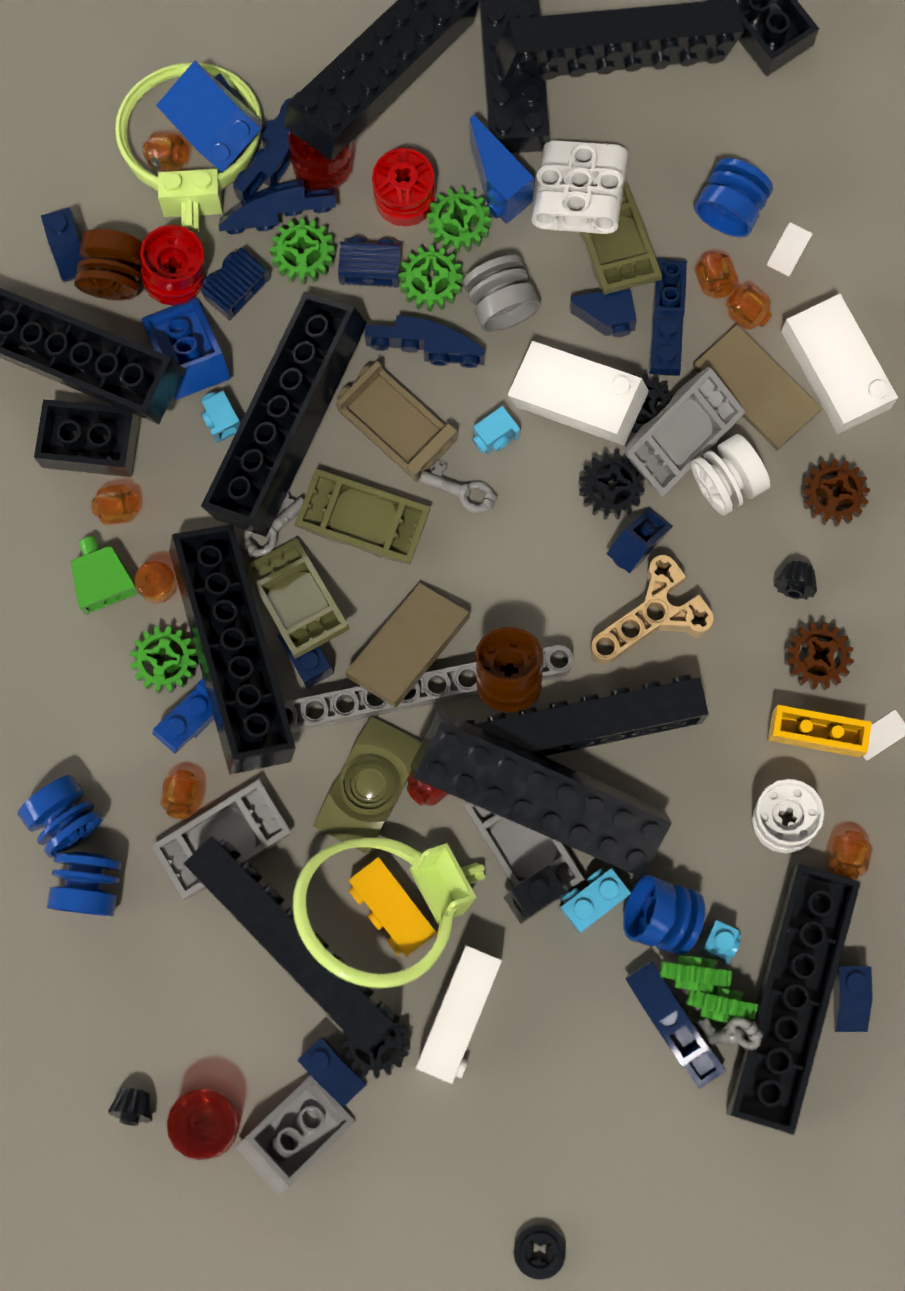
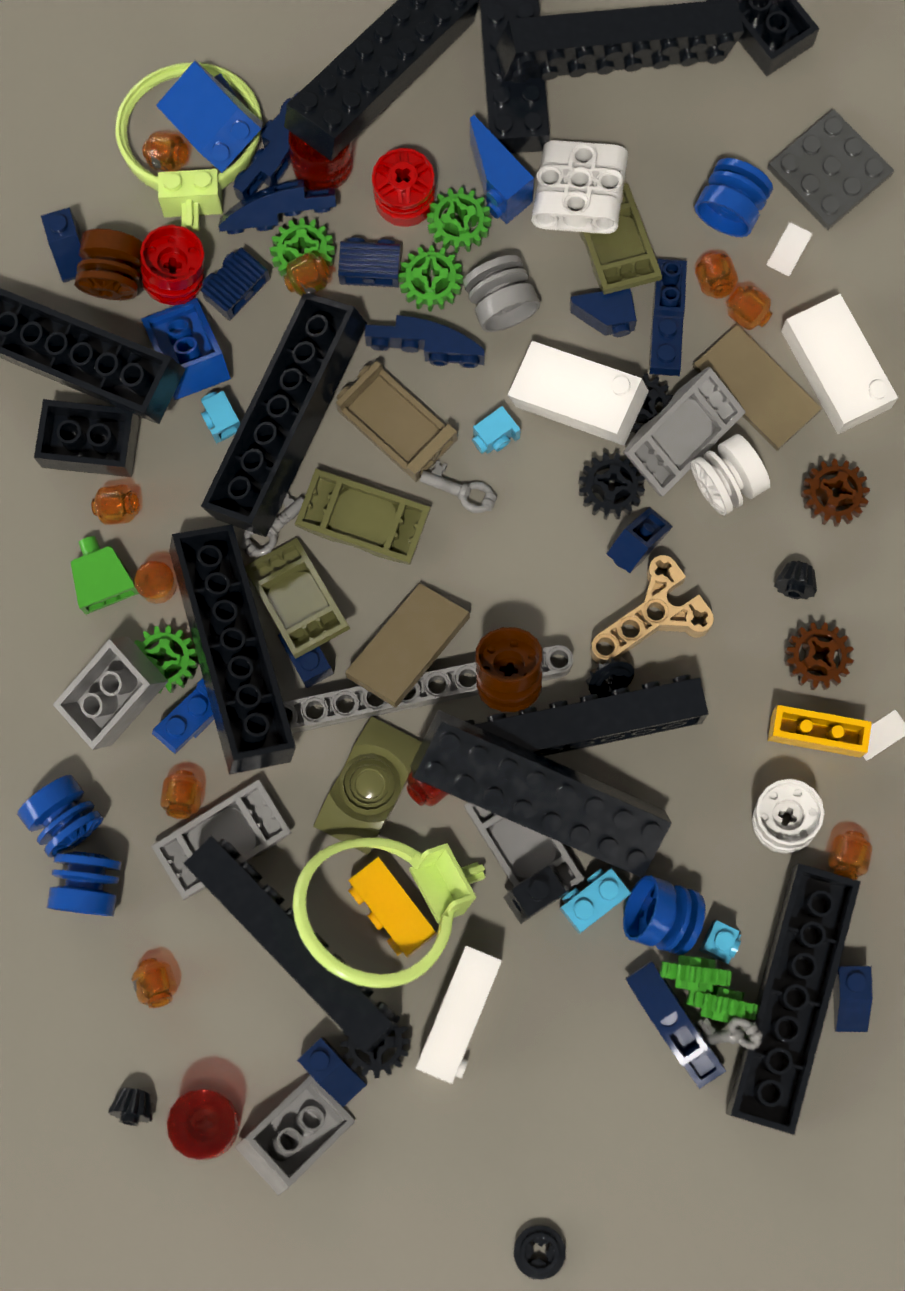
none -> light grey brick [53,637,168,750]
none -> clear orange head [131,958,177,1008]
none -> clear orange head [284,252,331,297]
none -> black gear [586,657,634,698]
none -> dark grey plate [767,109,894,231]

